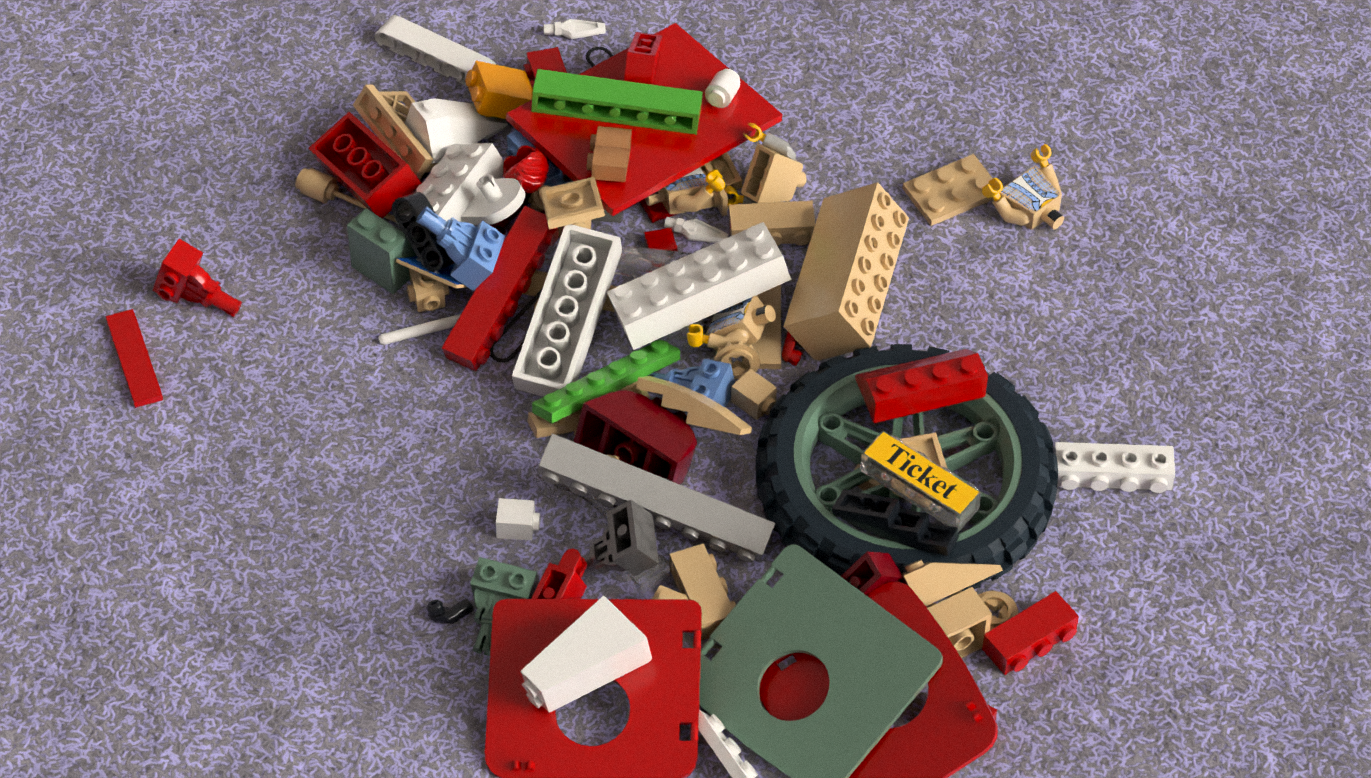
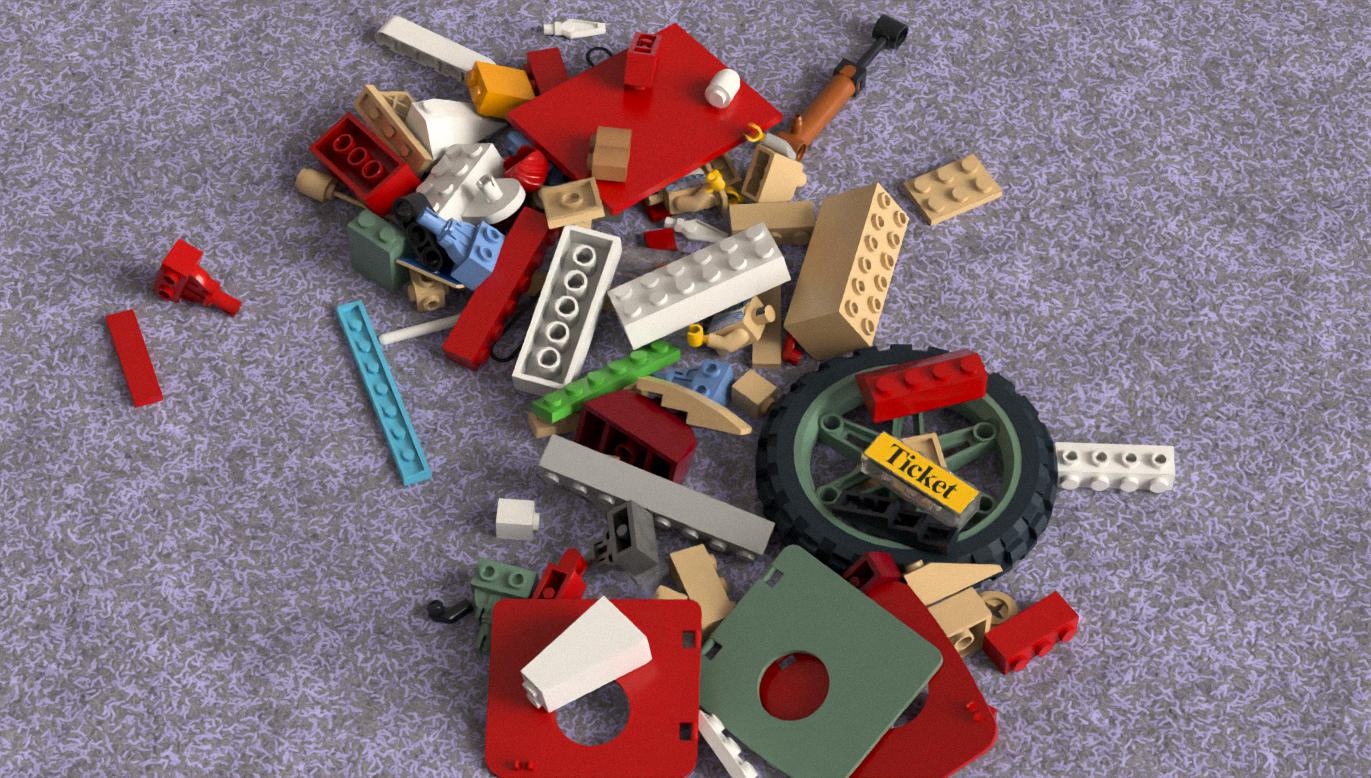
bright green brick [531,69,703,135] -> none
tan gear [714,340,760,379] -> none
torso [982,144,1064,230] -> none
none -> medium azure tile [334,300,432,486]
none -> dark orange piece [776,14,909,162]

